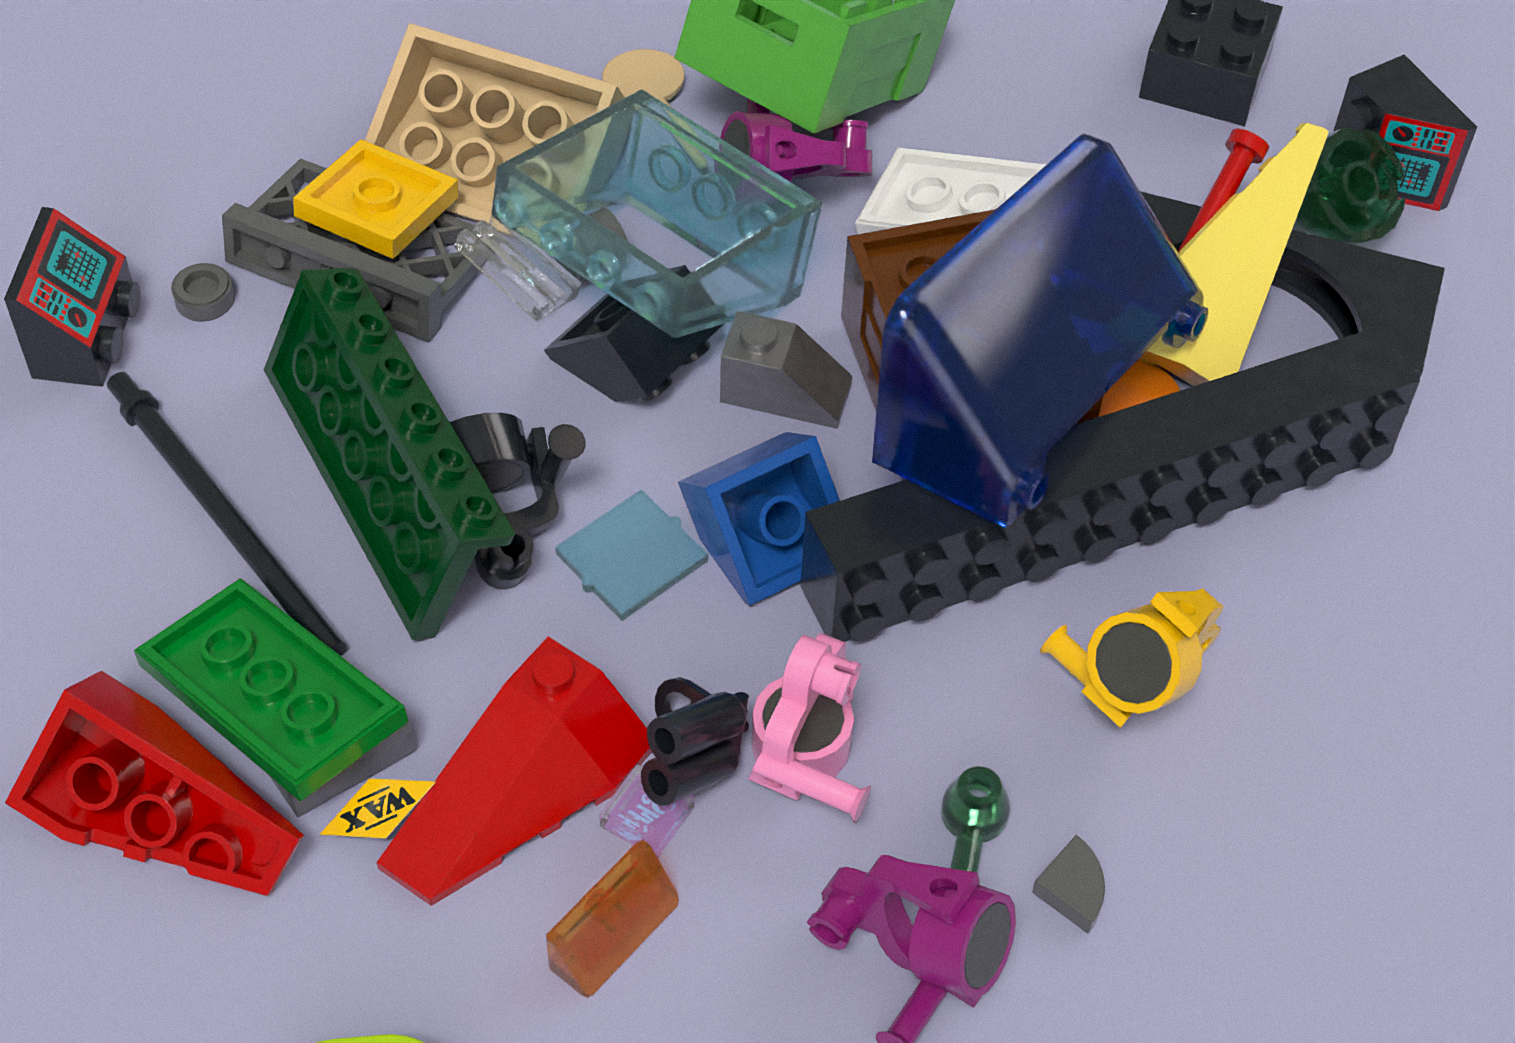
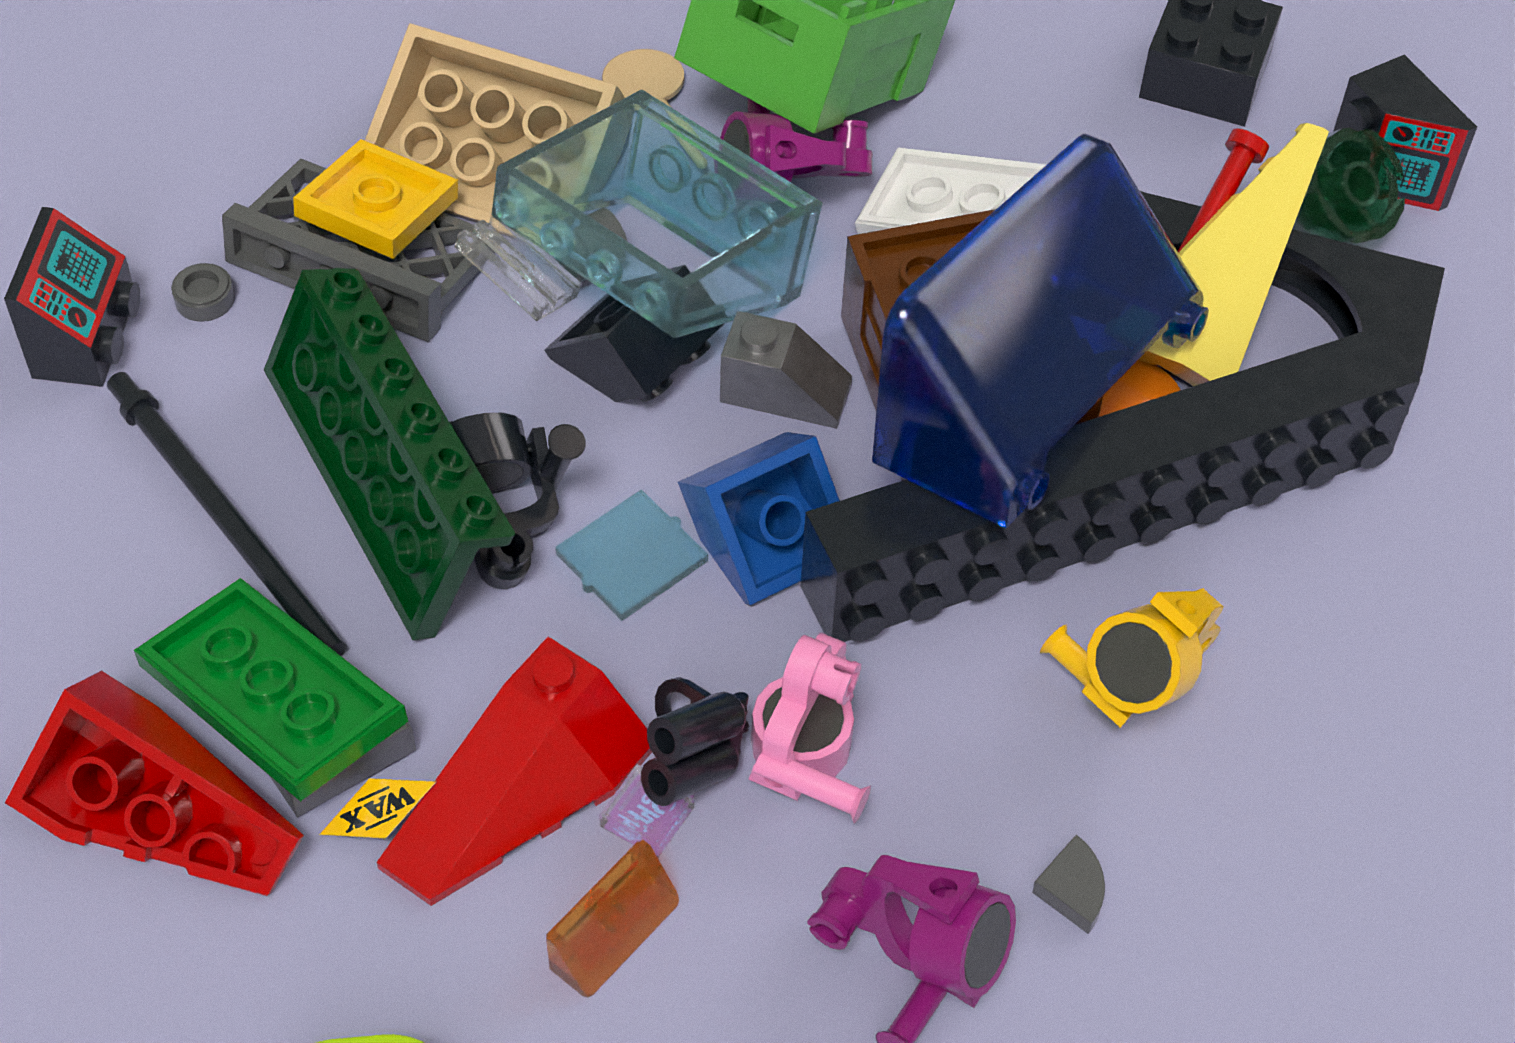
clear green bar [941,766,1010,883] -> none

